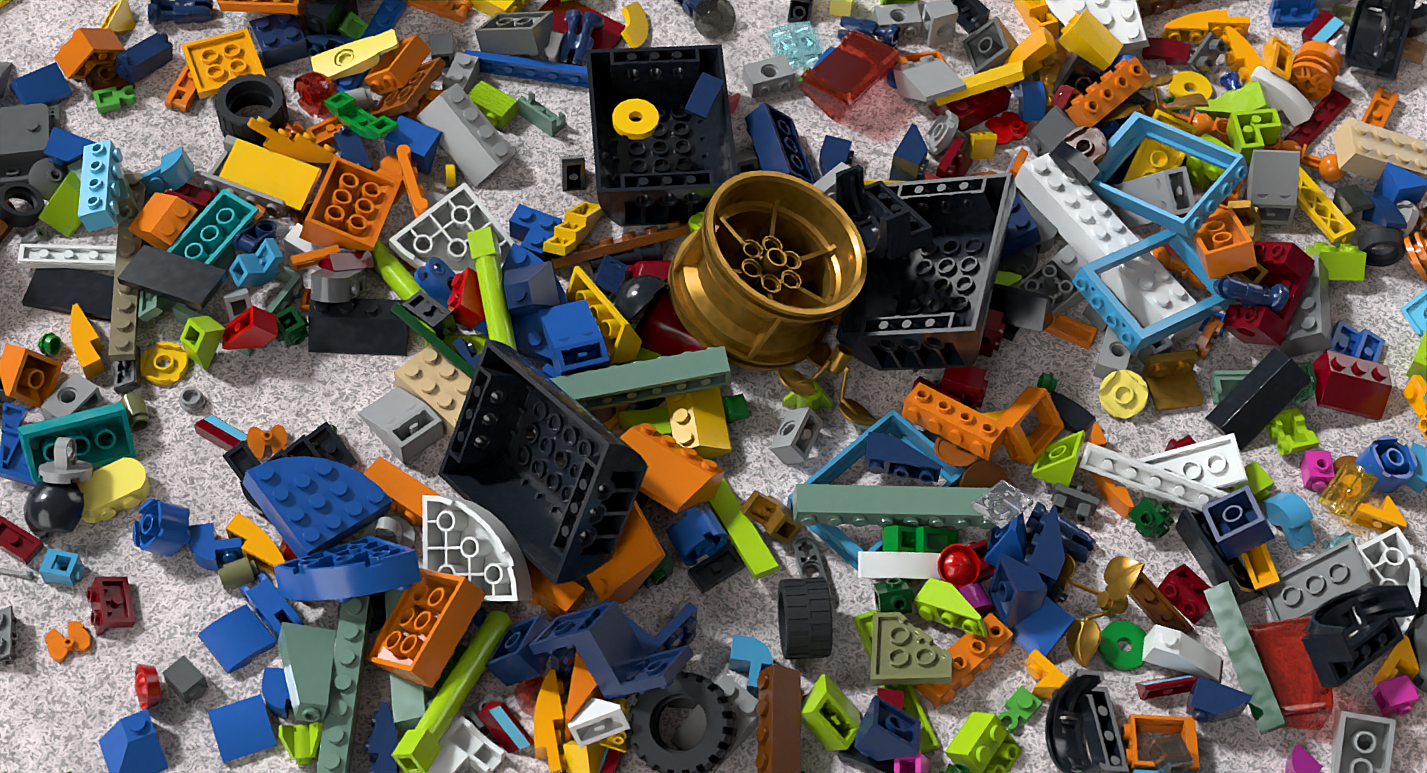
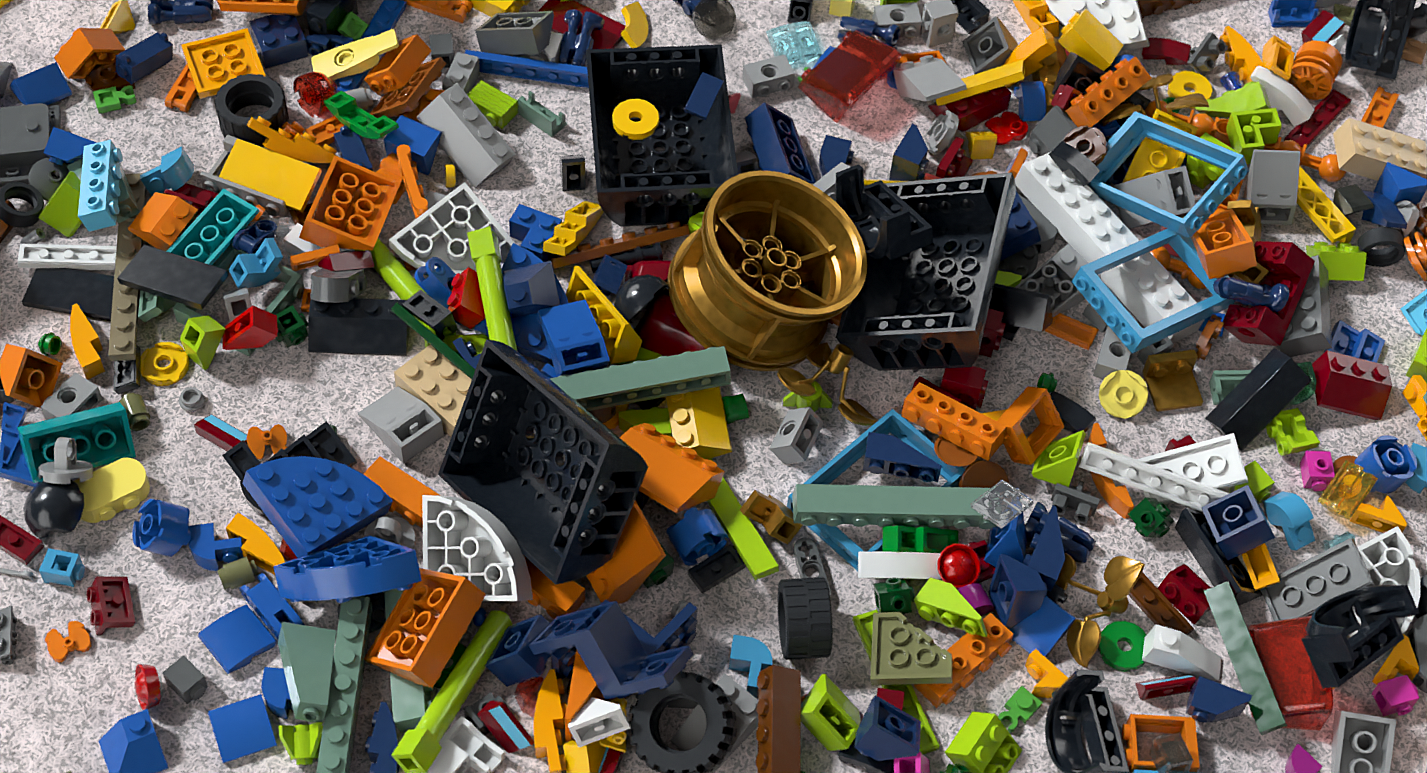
light orange slope [1161,10,1251,44] -> none

